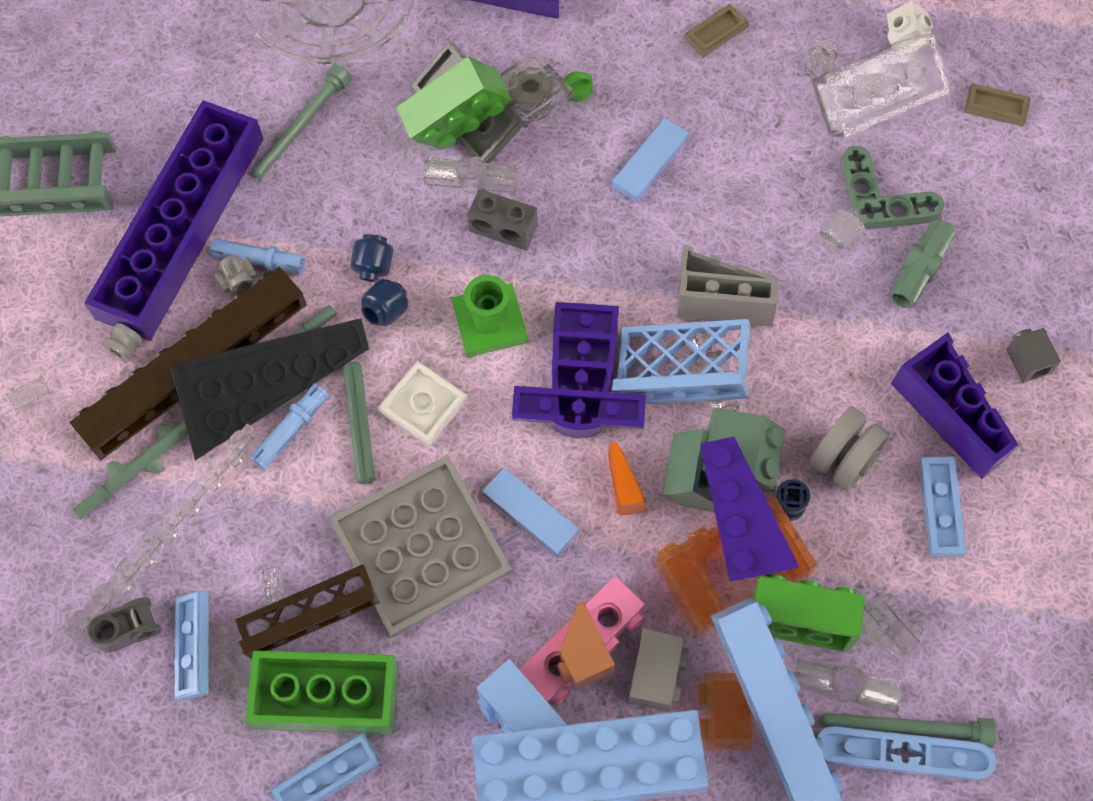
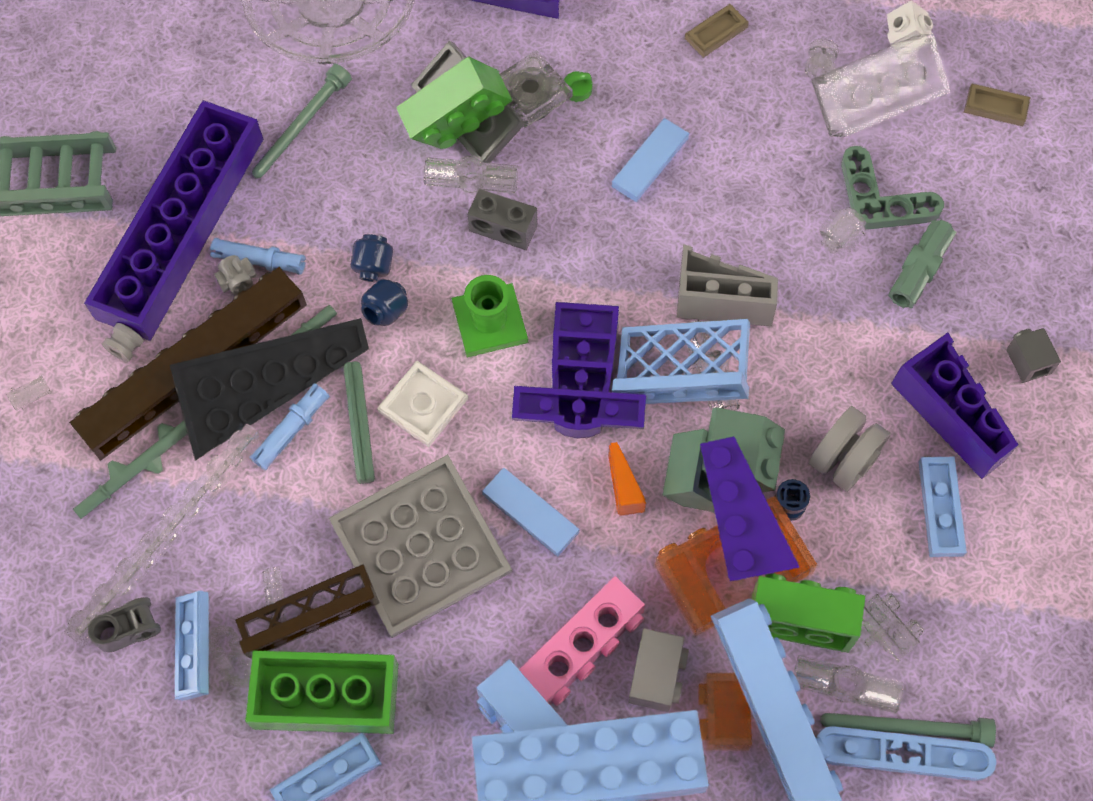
nougat slope [557,601,615,691] -> none

